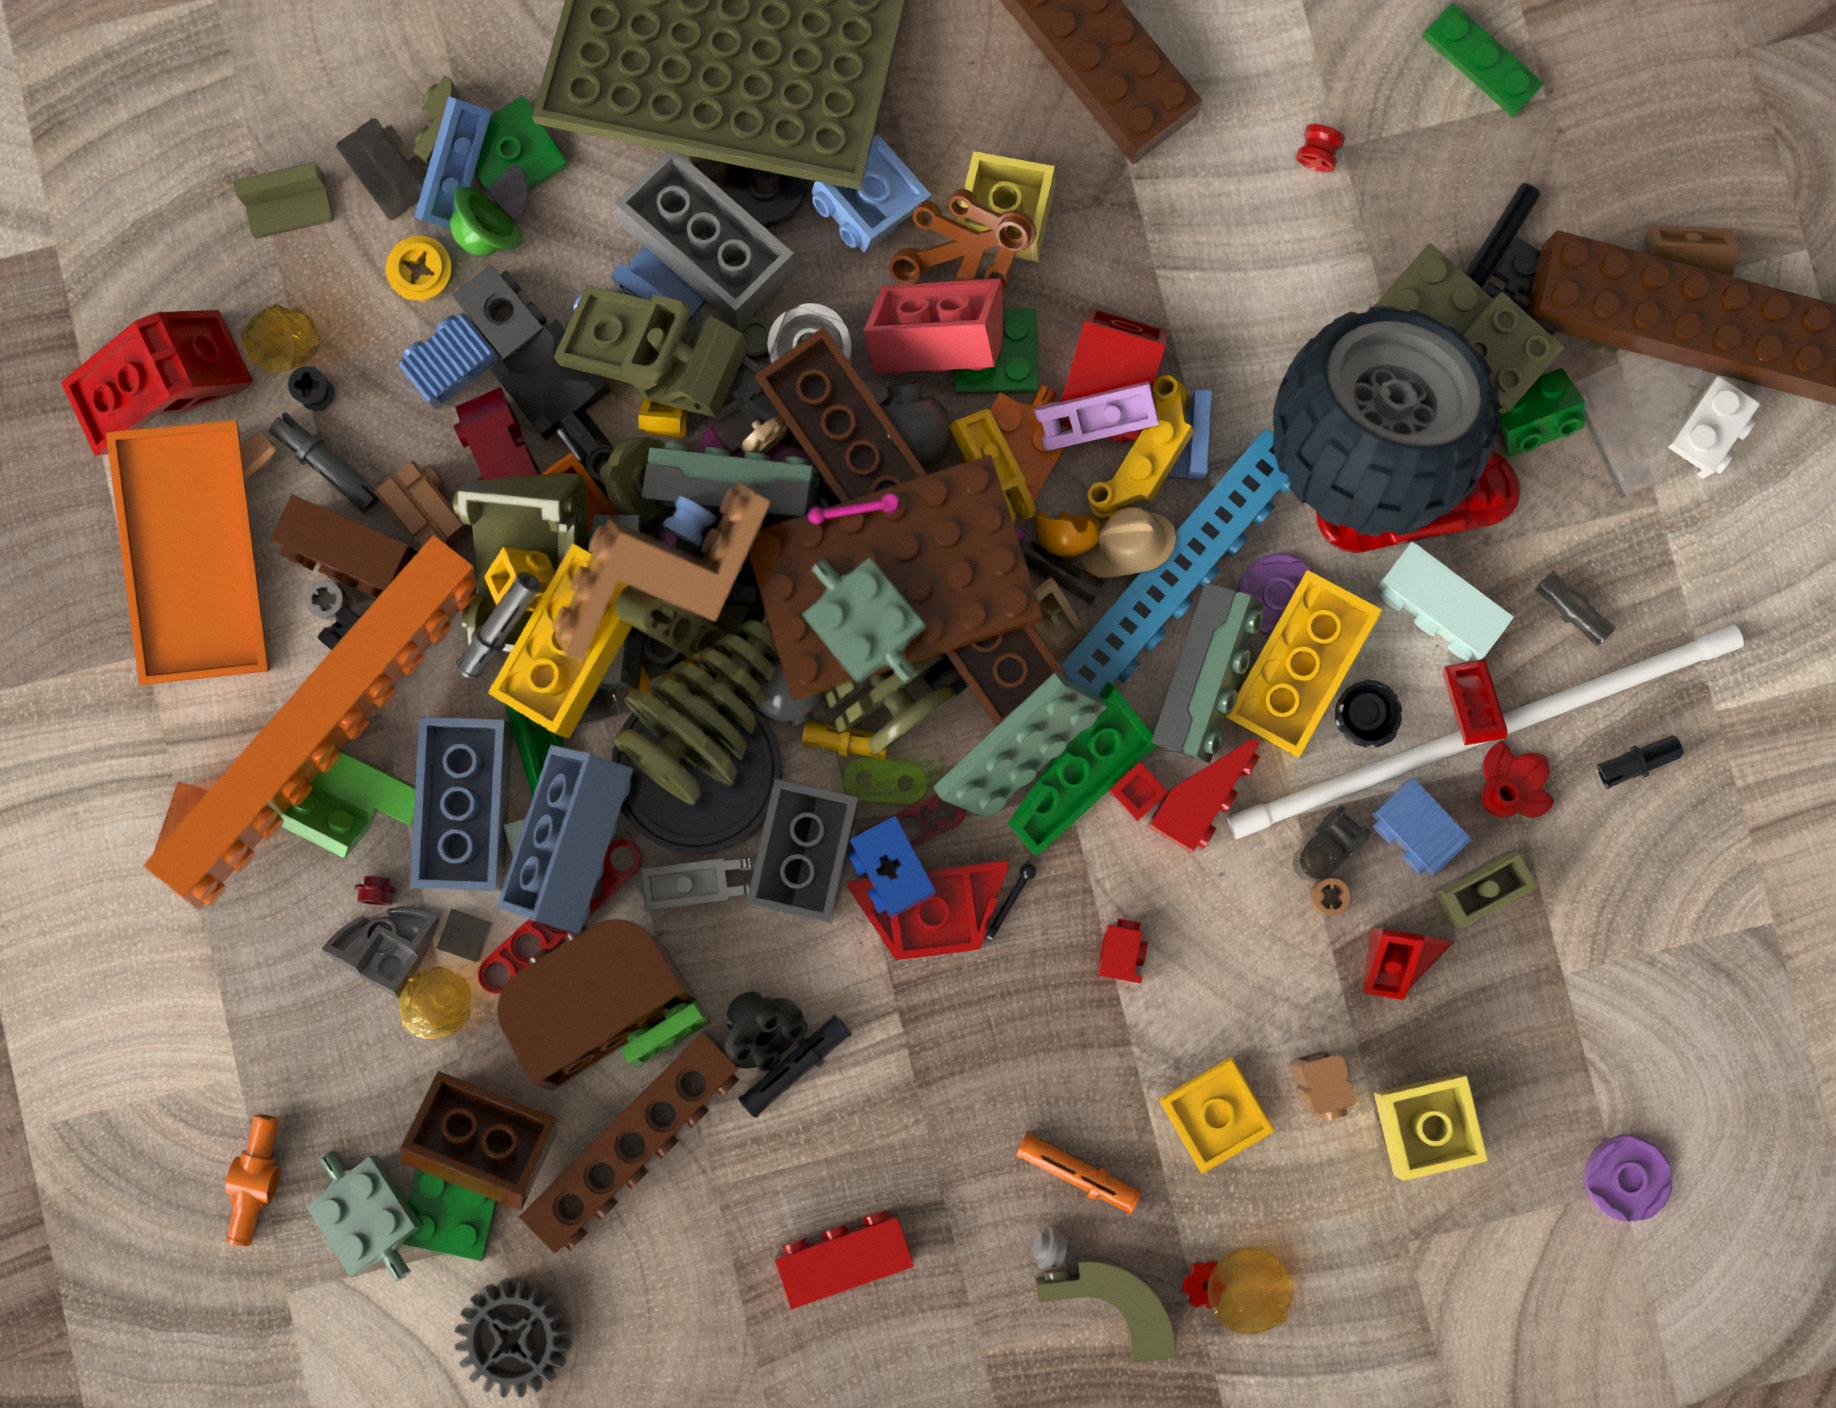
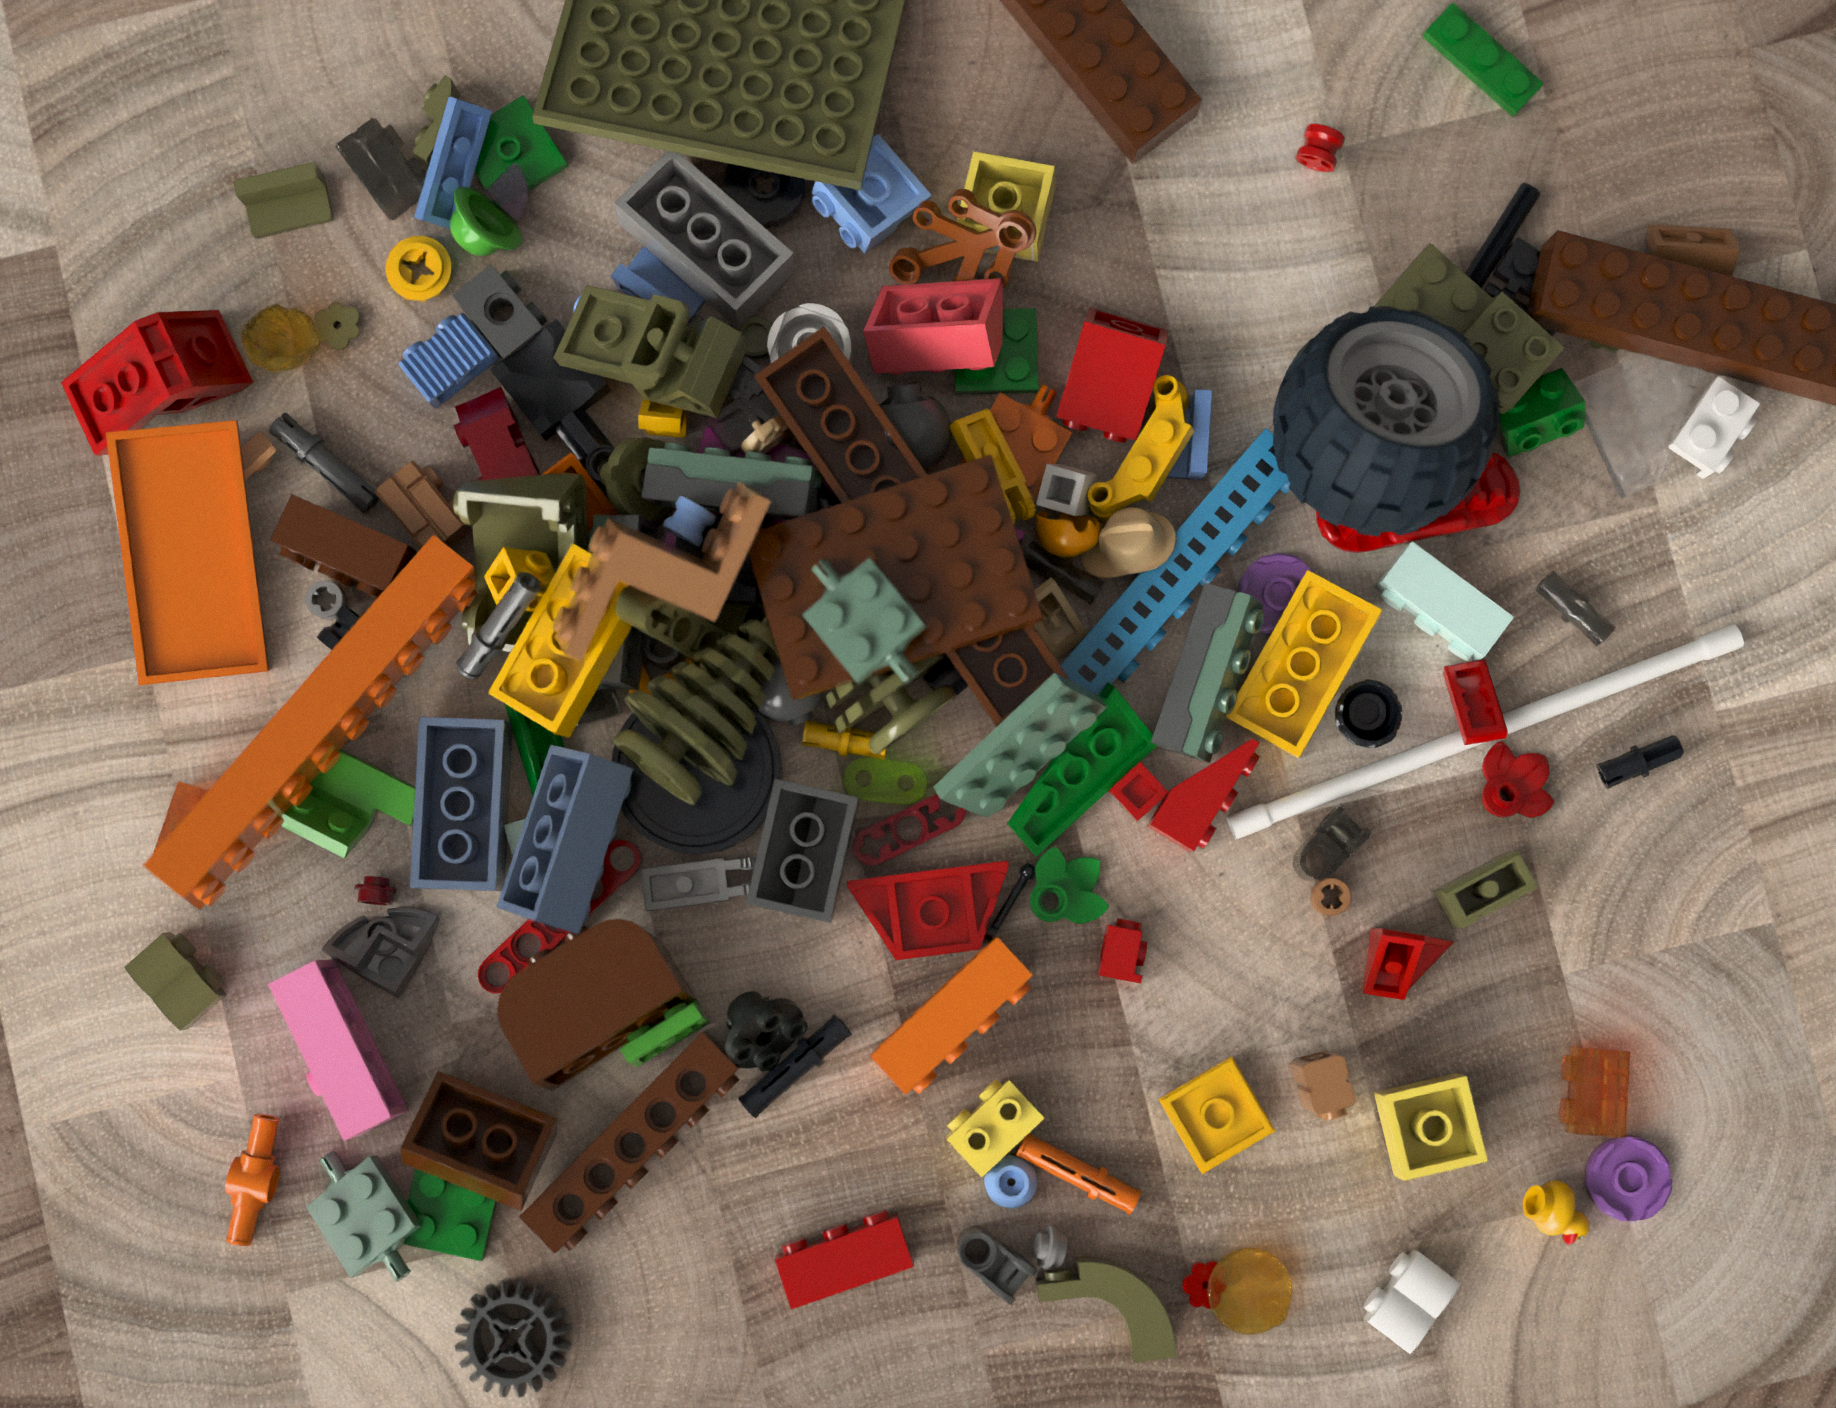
black bush [288,366,335,411] -> none
clear yellow hair [399,966,472,1040] -> none
clear smoke tile [437,908,493,962] -> none
dark pink hinge [808,494,899,524] -> none
blue brick [847,816,936,918] -> none
lavender plate [1034,381,1159,450] -> none
medium blue brick [1371,778,1472,875] -> none
none -> olive brick [124,932,226,1031]
none -> bright pink brick [268,959,409,1141]
none -> olive plant [314,302,360,350]
none -> orange brick [870,937,1033,1095]
none -> light yellow brick [946,1078,1044,1177]
none -> dark grey piece [956,1226,1038,1305]
none -> light blue plate [984,1154,1038,1208]
none -> green plate [1029,847,1109,924]
none -> white brick [1036,464,1099,516]
none -> white brick [1363,1249,1461,1354]
none -> yellow animal [1523,1180,1590,1245]
none -> clear orange brick [1559,1046,1630,1138]

